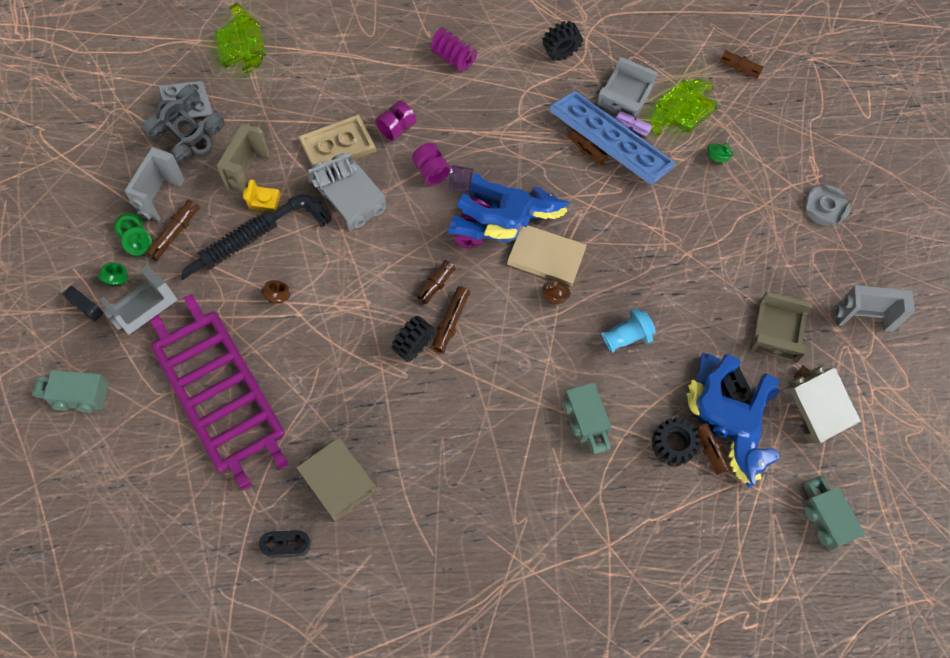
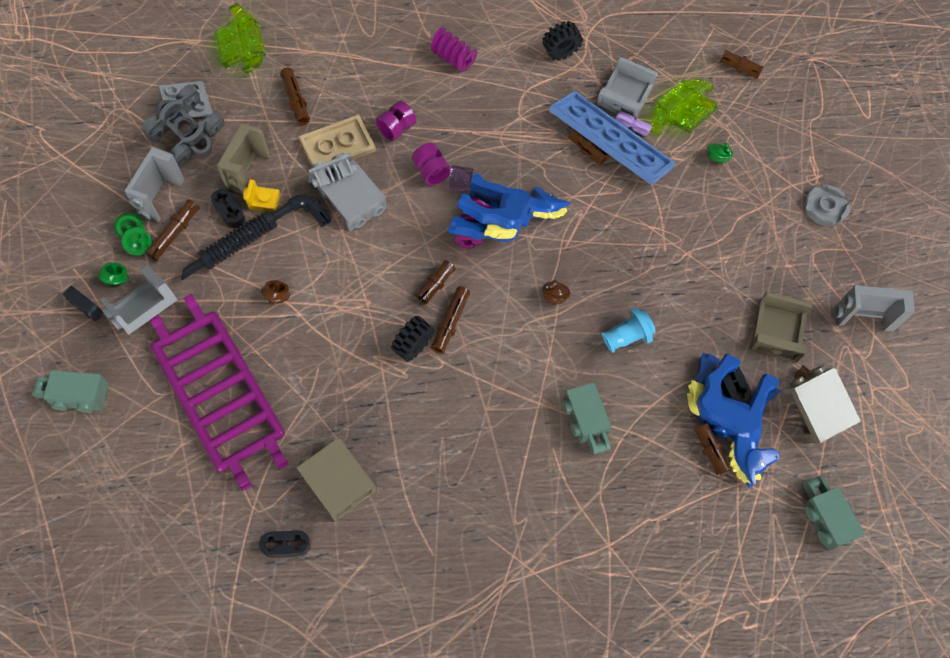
tan tile [507,226,587,286] -> none
black tyre [652,417,701,466] -> none
none -> black beam [211,189,245,228]
none -> reddish brown pin [280,67,310,125]

